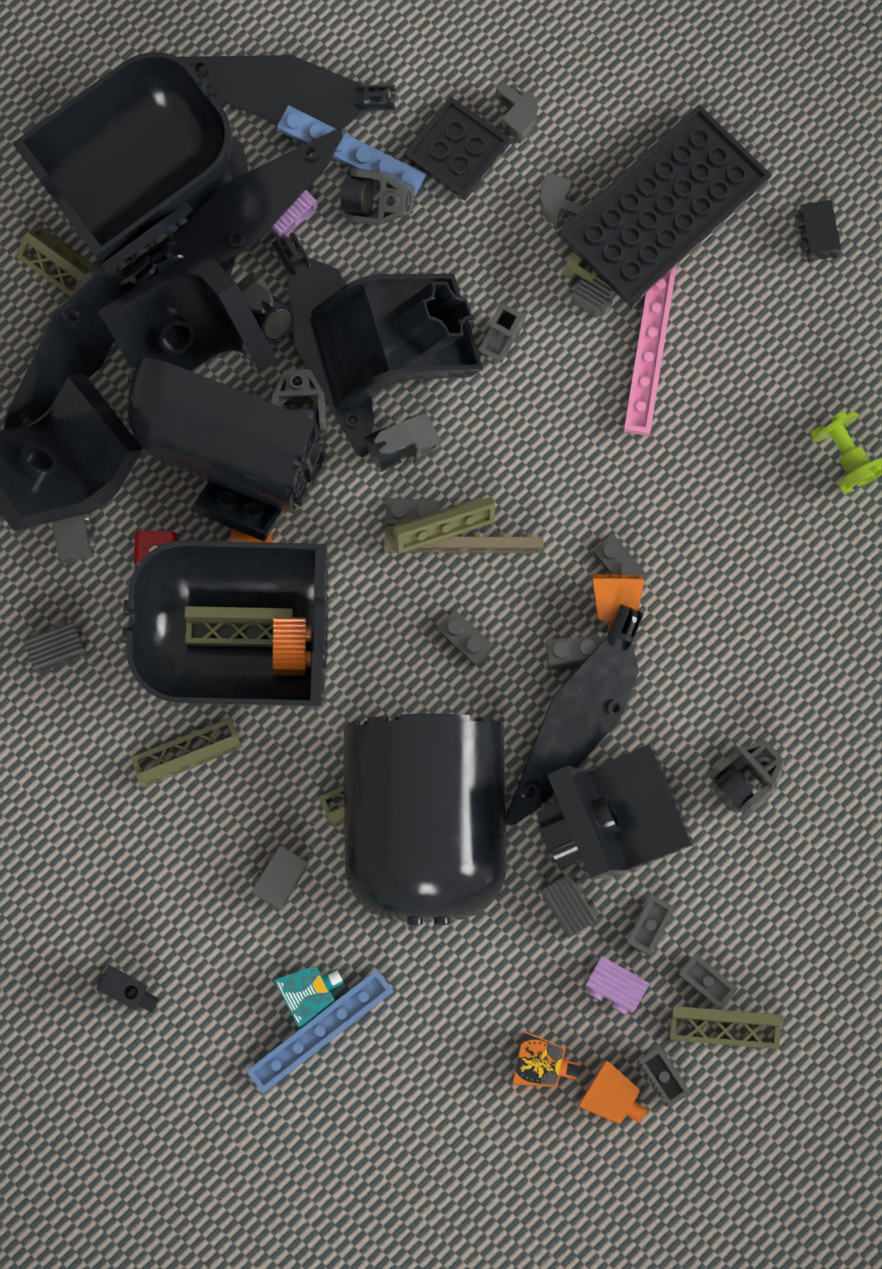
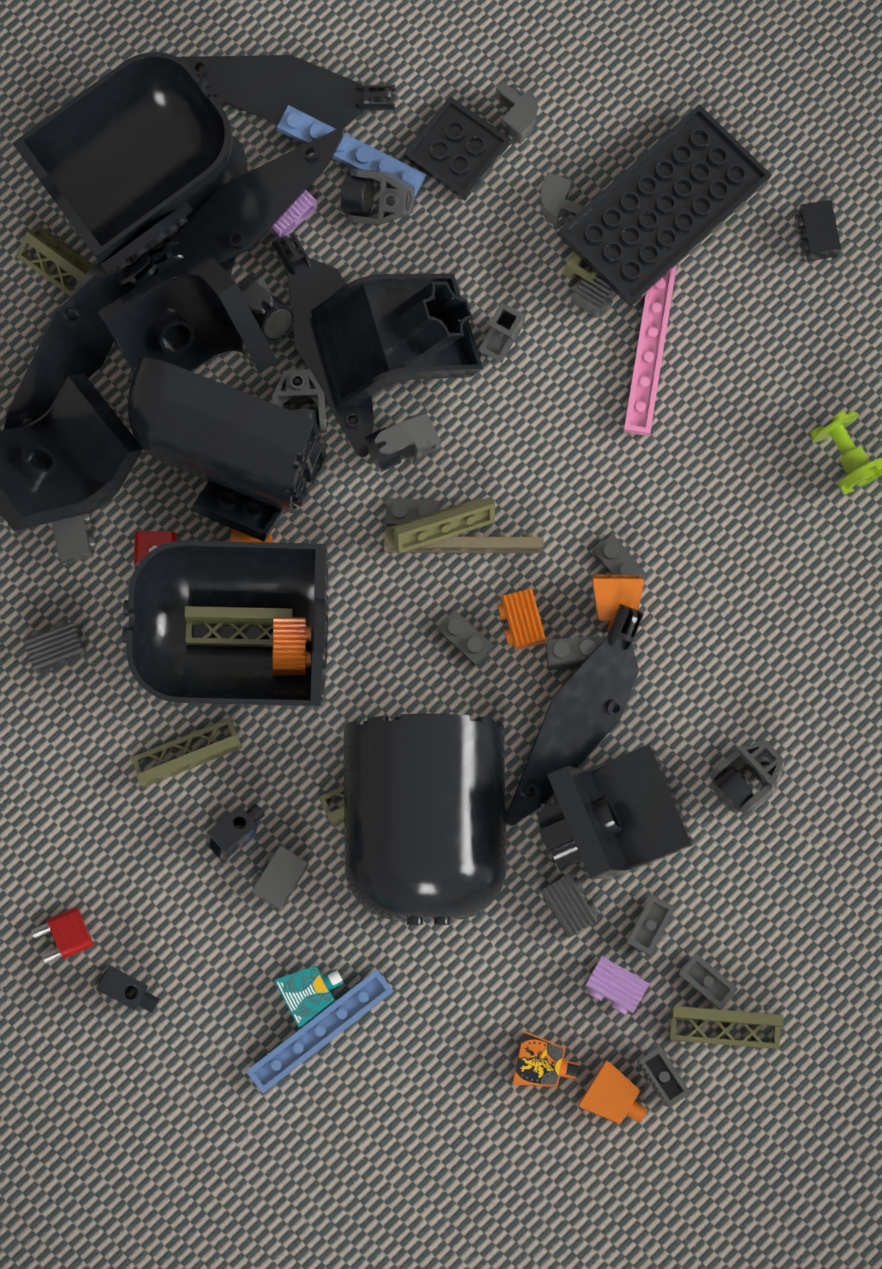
none -> red piece [32,906,94,963]
none -> black torso [205,803,265,863]
none -> orange brick [497,588,546,651]

